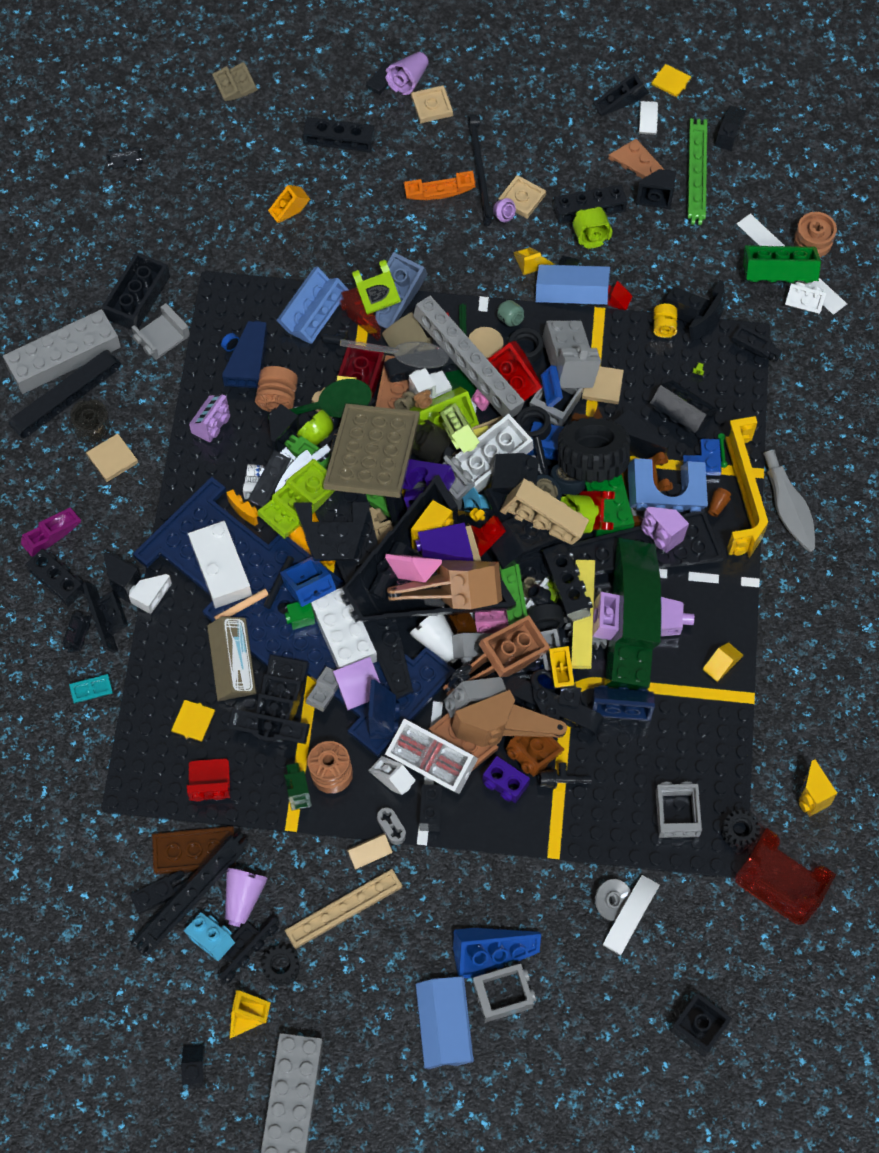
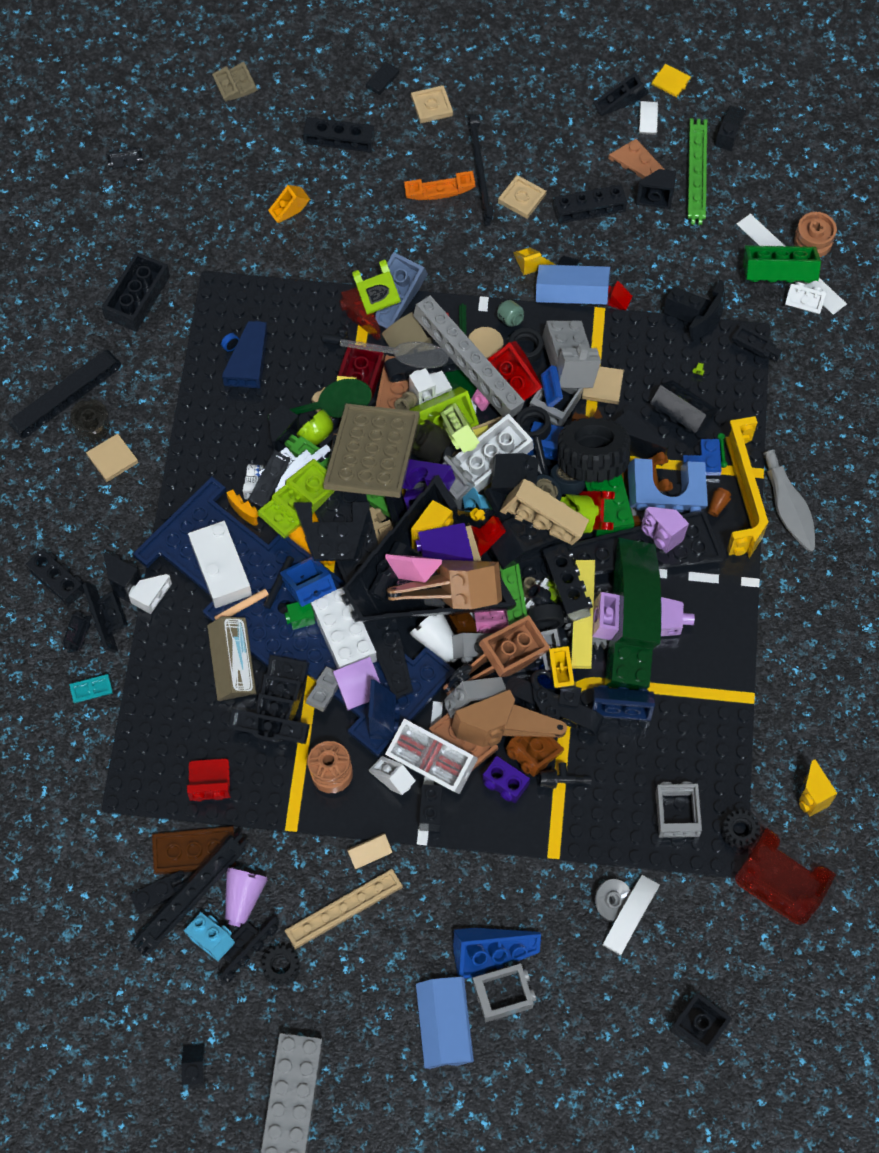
light grey brick [3,309,121,394] -> none
magenta slope [21,508,81,557] -> none
light grey panel [132,303,190,360] -> none
yellow piece [171,700,215,742] -> none
lavender slope [189,395,230,443] -> none
yellow slope [230,990,271,1038] -> none
nougat wheel [255,366,298,412] -> none
medium blue slope [276,267,349,344] -> none
dark green hips [284,763,311,811] -> none
light grey beam [377,808,406,845] -> none
lavender cone [386,52,429,95] -> none
medium nougat plate [413,390,432,409] -> none
lavender cone [493,198,516,222] -> none
lime brick [573,207,613,249] -> none
yellow wheel [653,304,677,338] -> none
yellow slope [703,642,743,682] -> none

